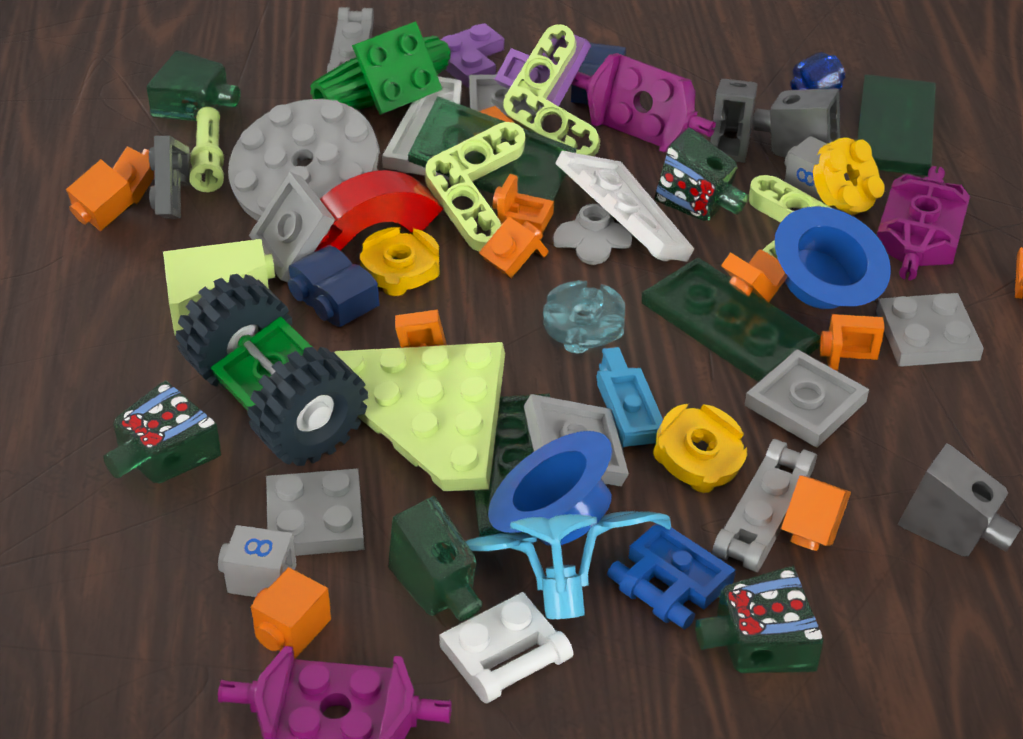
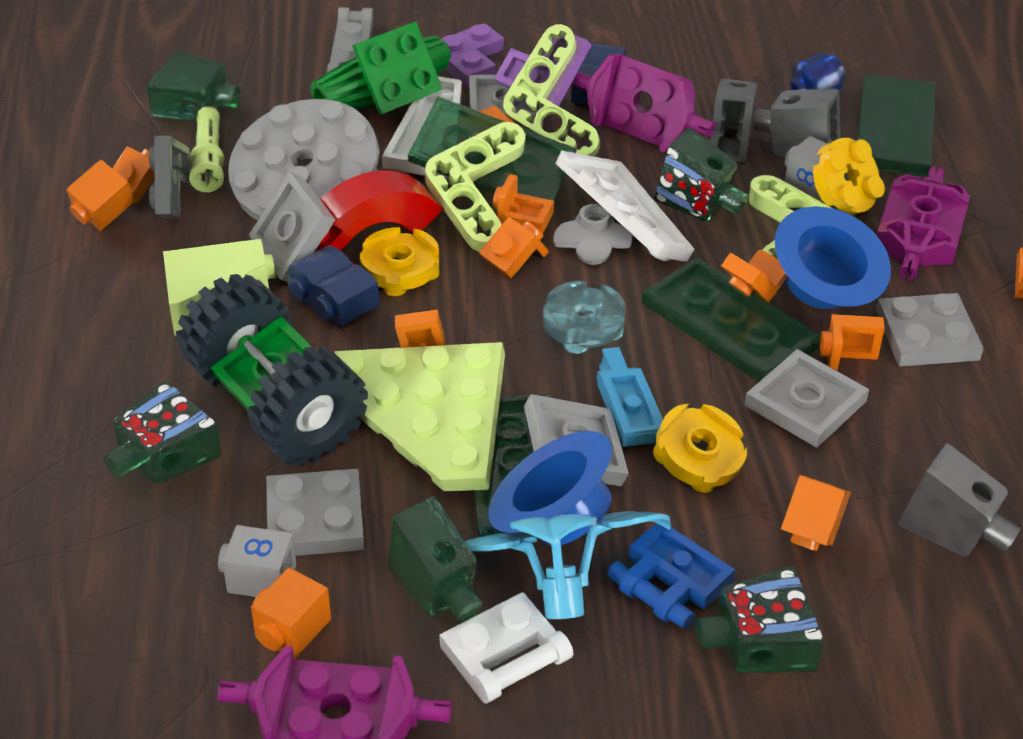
light grey plate [712,439,817,572] -> none

